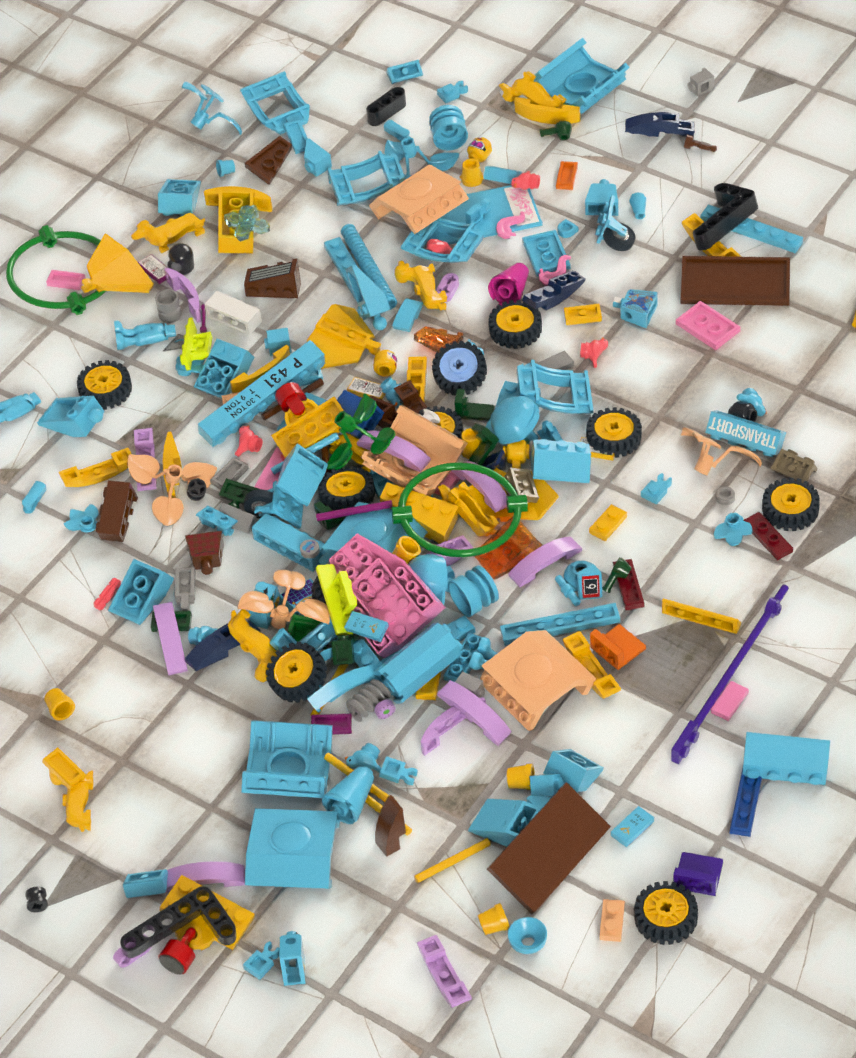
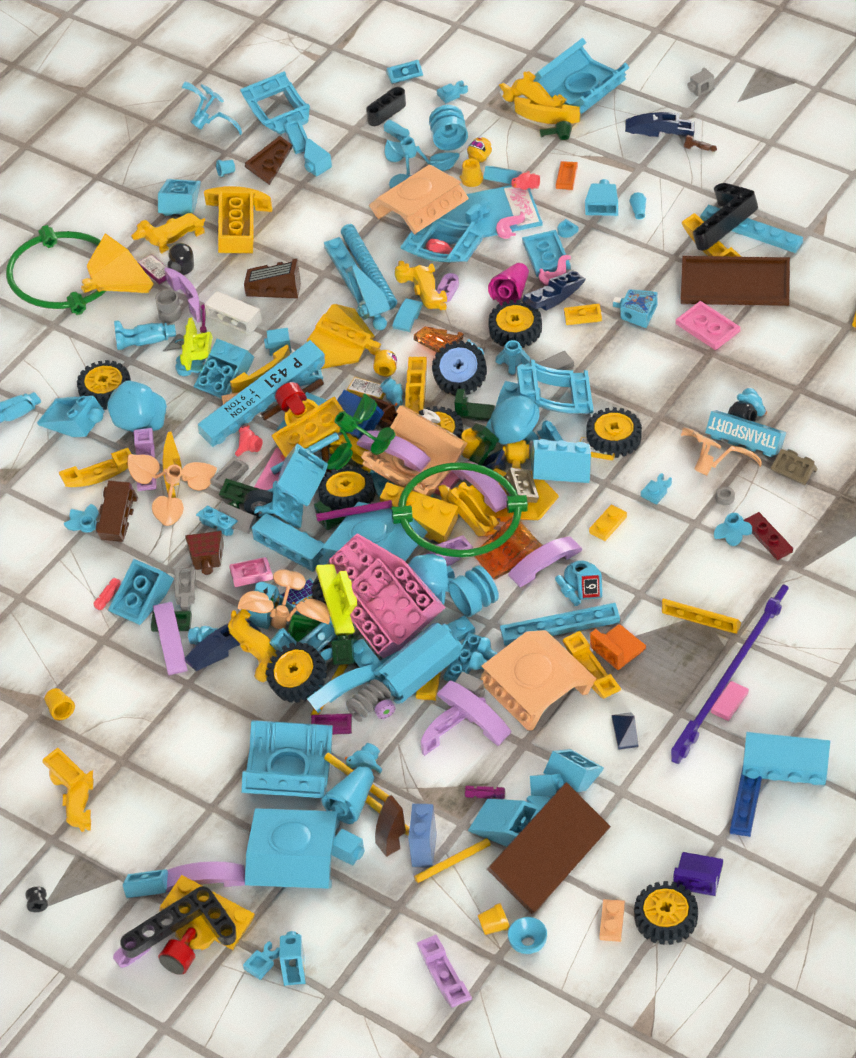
medium azure bar [22,481,47,514] -> none
bright pink tile [46,270,86,290] -> none
black wheel [187,478,207,501] -> none
clear light blue plant [224,205,270,241] -> none
light grey tile [300,539,320,559] -> none
medium azure wedge [327,151,405,206] -> none
medium azure tile [344,611,389,642] -> none
medium azure plate [379,756,418,785] -> none
yellow piece [392,536,421,564] -> none
reddish brown slope [394,380,427,414] -> none
yellow piece [507,763,535,791] -> none
coral animal [580,337,608,368] -> none
plate [595,195,636,251] -> none
dark green bar [602,557,632,593] -> none
medium azure tile [611,806,654,847] -> none
dark red plate [613,559,645,611] -> none
wheel [762,477,820,531] -> none
none -> medium azure piece [107,381,167,432]
none -> bright pink tile [229,557,273,587]
none -> medium azure brick [332,829,365,866]
none -> medium blue brick [408,803,437,868]
none -> magenta axle [465,785,506,799]
none -> medium azure rock [495,340,530,375]
none -> dark blue slope [611,712,638,750]

